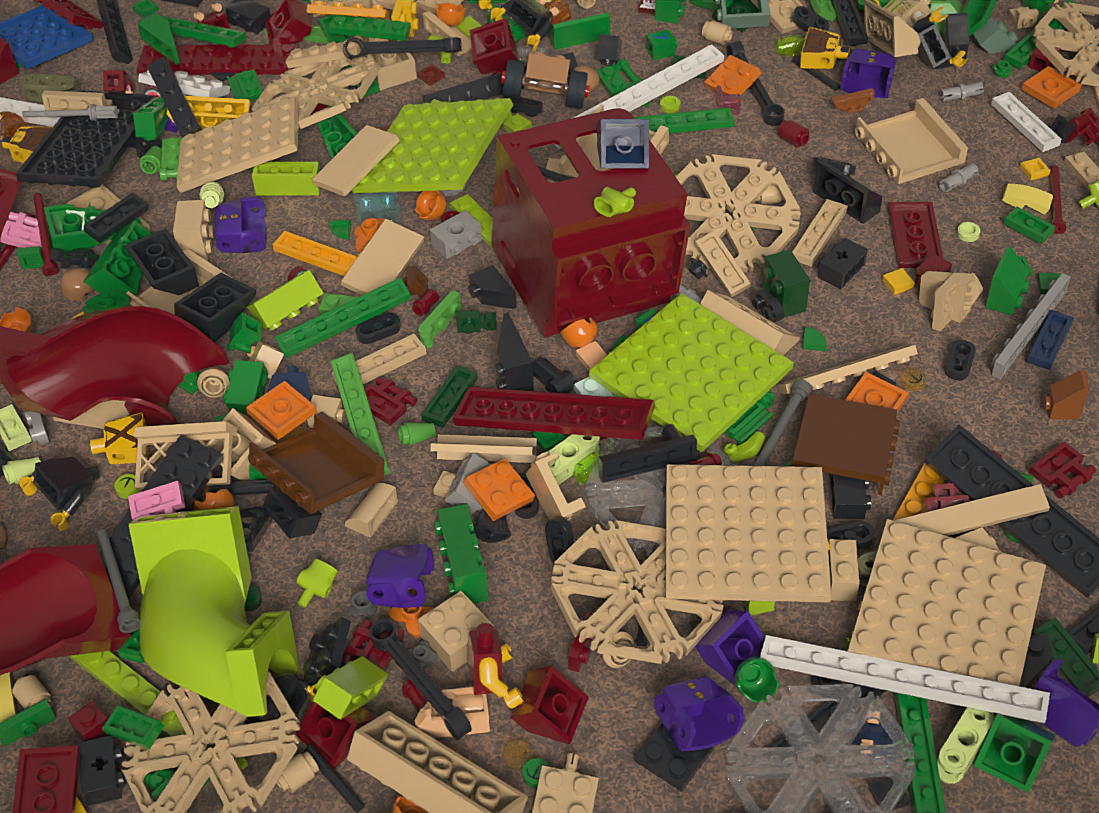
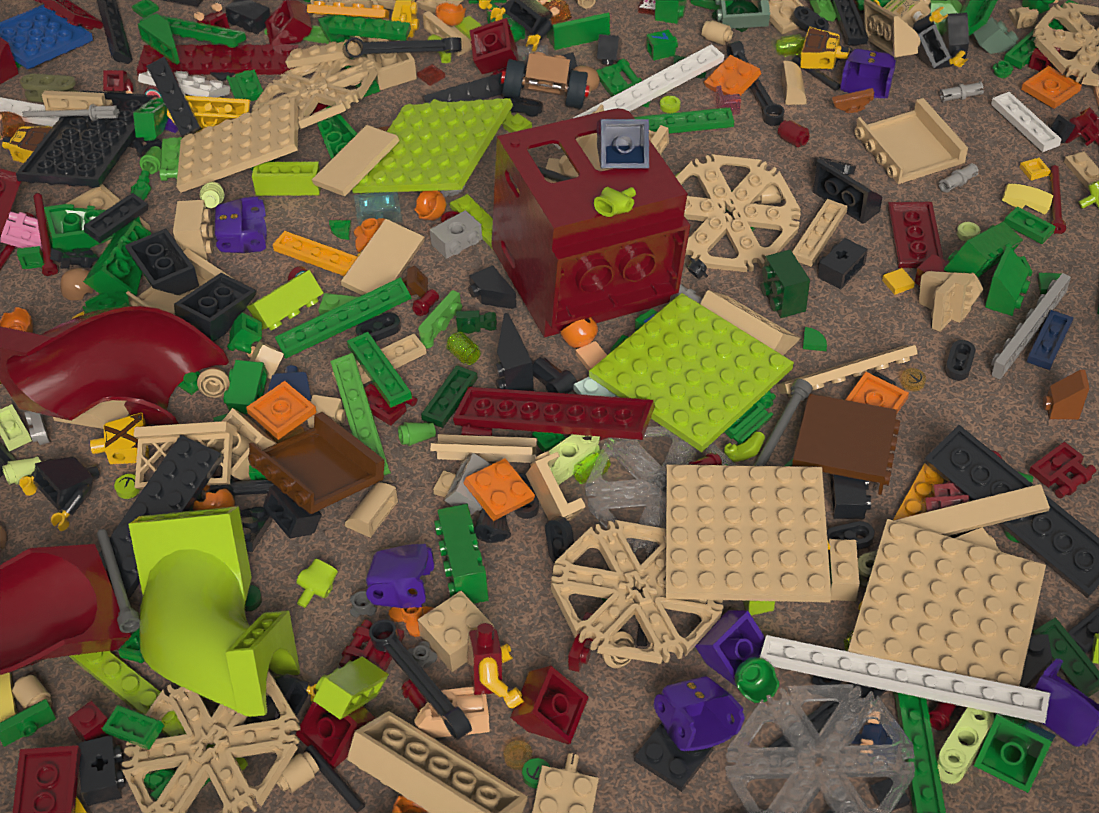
bright pink plate [128,481,185,520] -> none
black plate [303,617,351,686] -> none
black piece [599,424,697,483] -> none
tan plate [695,231,751,297] -> none
black plate [751,288,784,323] -> none
none -> green piece [131,170,151,201]
none -> green plate [347,332,412,408]
none -> clear neon green brick [447,332,481,365]
none -> dark red pin [461,423,493,436]
none -> tan brick [782,61,806,105]
none -> dark red pin [929,701,957,730]
none -> green wedge [944,221,1023,278]

